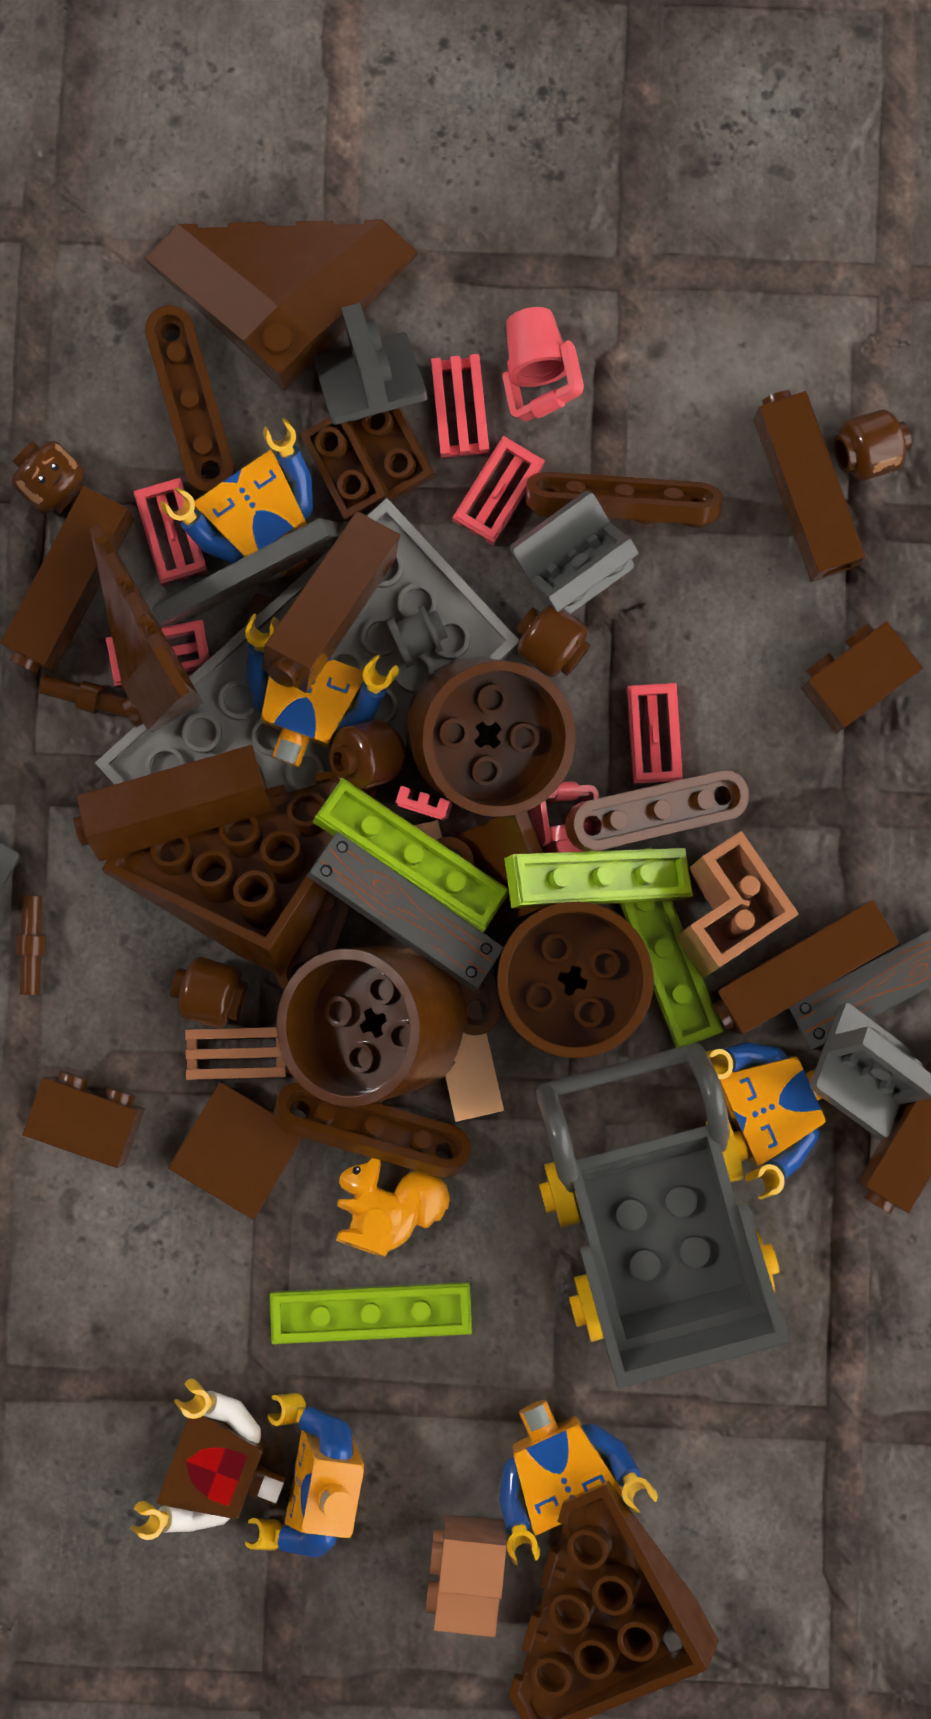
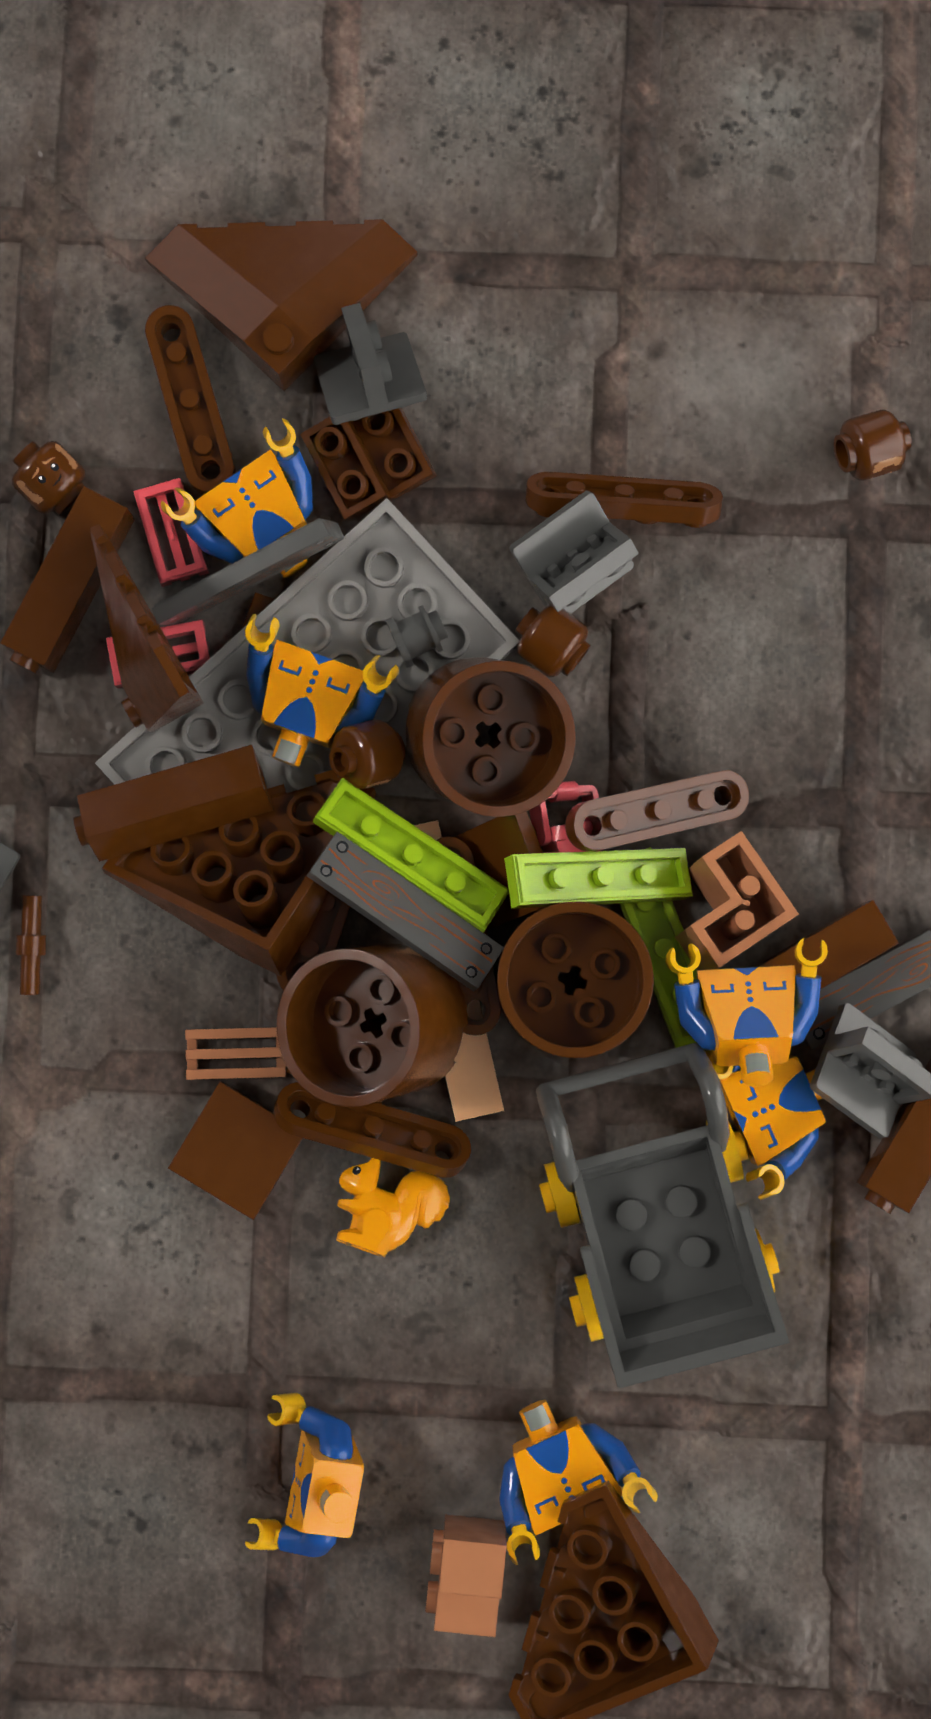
reddish brown brick [22,1070,145,1168] -> none
reddish brown bar [39,675,130,719] -> none
torso [130,1379,286,1540] -> none
reddish brown head [170,957,248,1028] -> none
reddish brown brick [262,511,400,693] -> none
lime tile [270,1281,472,1344] -> none
coral tile [395,786,453,820] -> none
coral tile [431,354,489,458] -> none
coral tile [452,436,545,546] -> none
coral piece [502,307,584,421] -> none
coral tile [626,683,683,785] -> none
reddish brown brick [753,390,866,582] -> none
reddish brown brick [801,621,923,734] -> none
none -> torso [665,938,828,1087]

